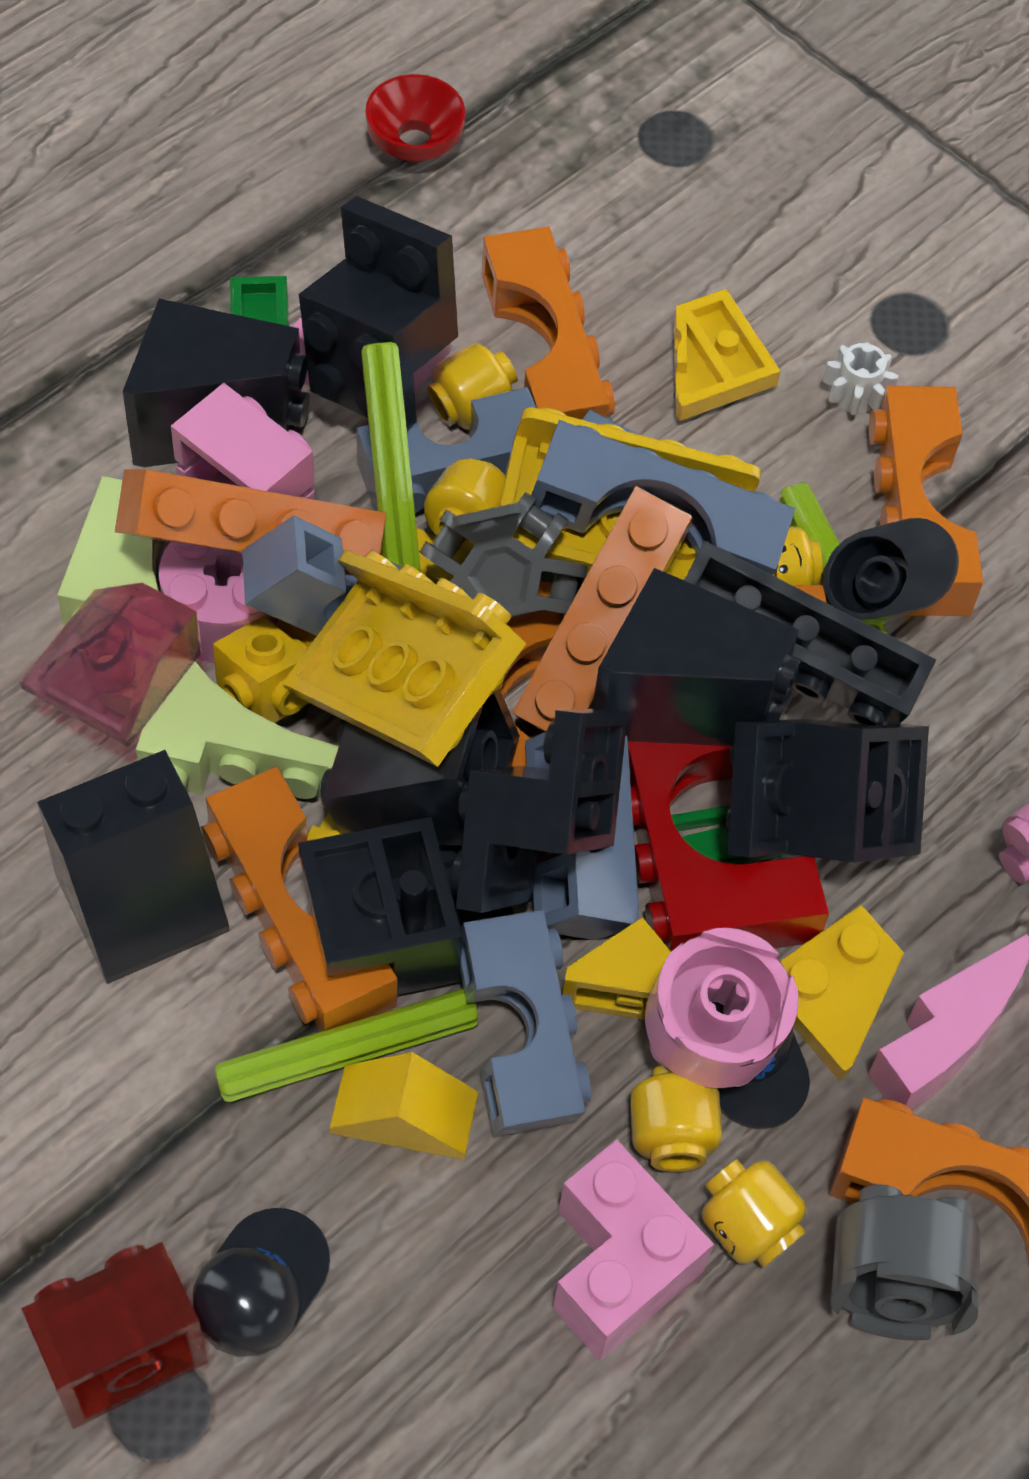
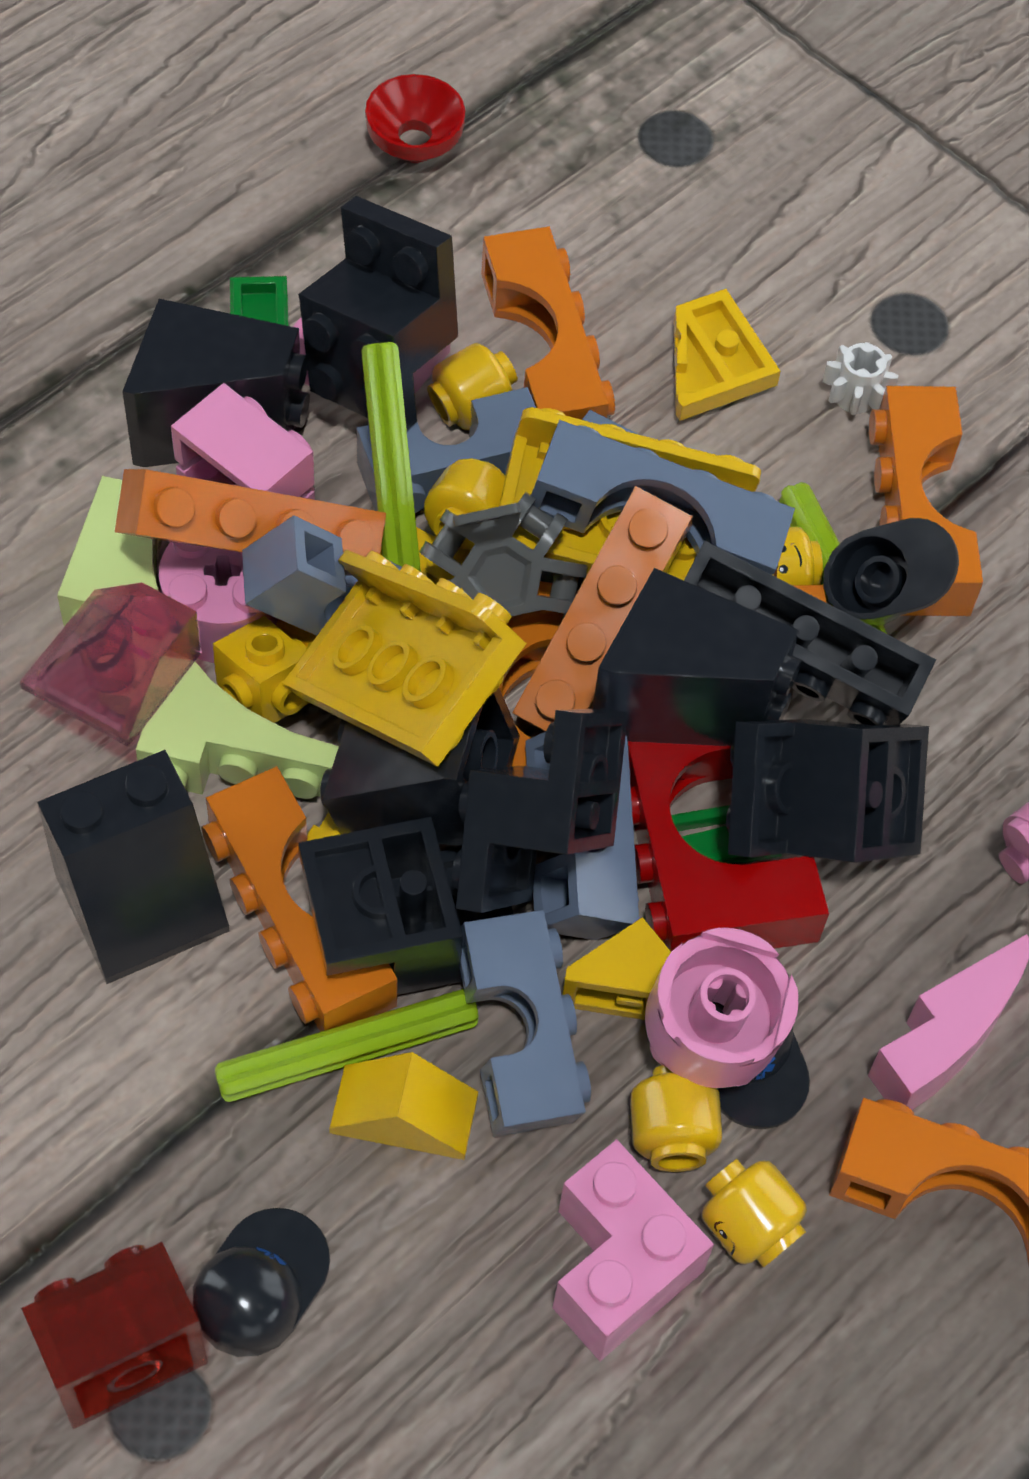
yellow wing [780,905,904,1082] -> none
dark grey brick [831,1184,981,1341] -> none

